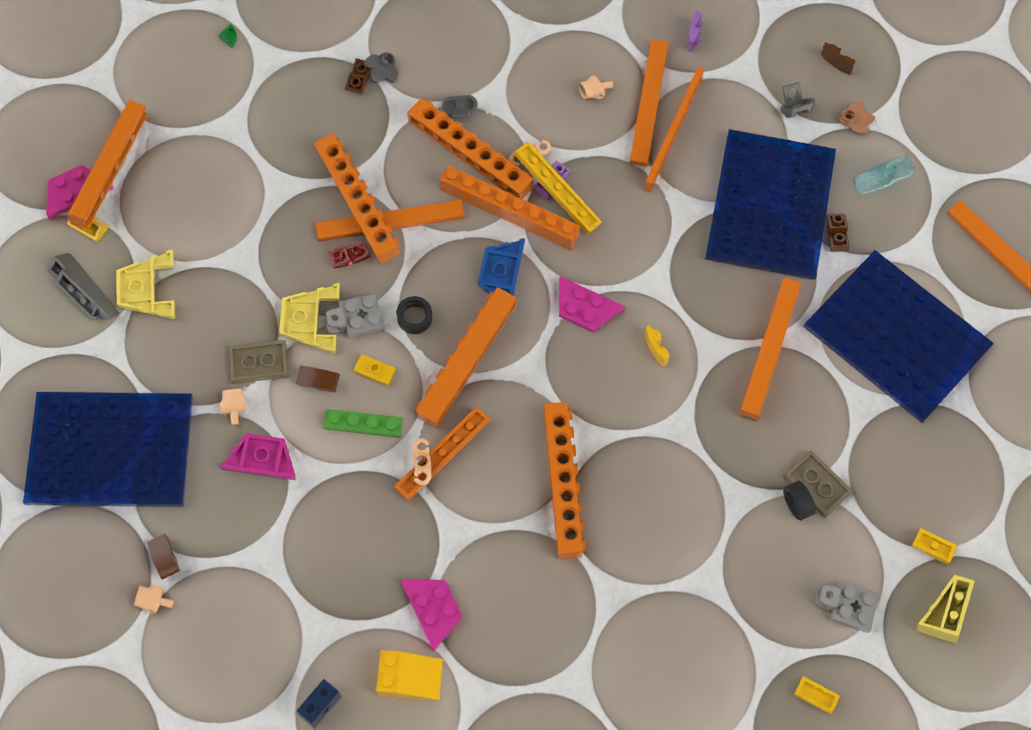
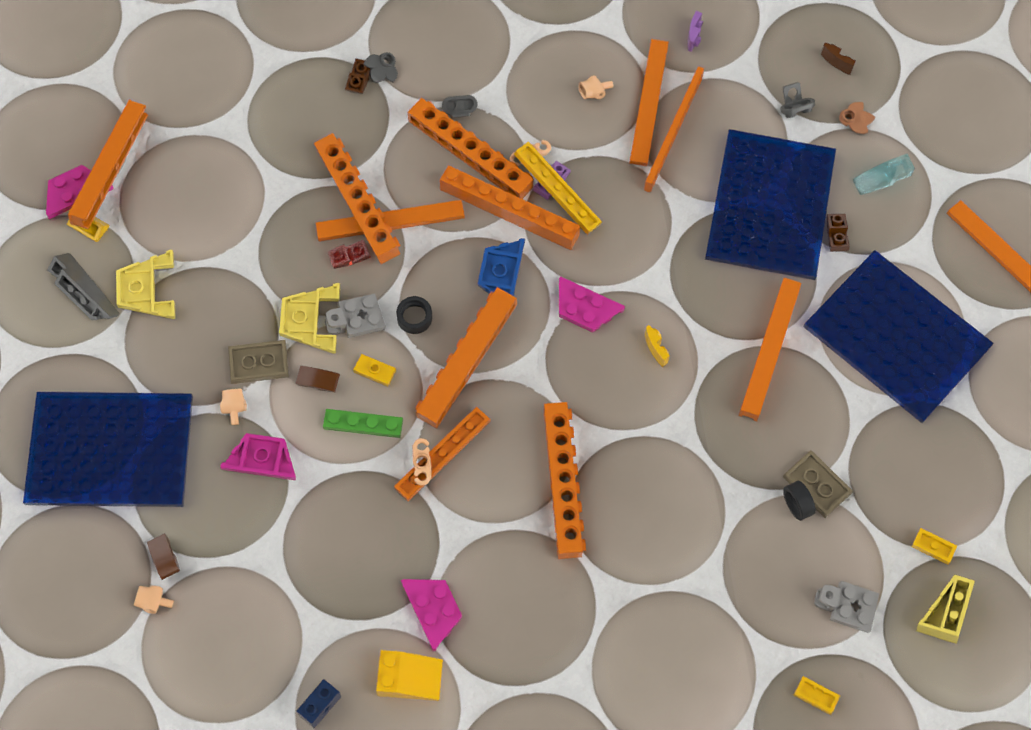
green tile [219,24,237,48] -> none

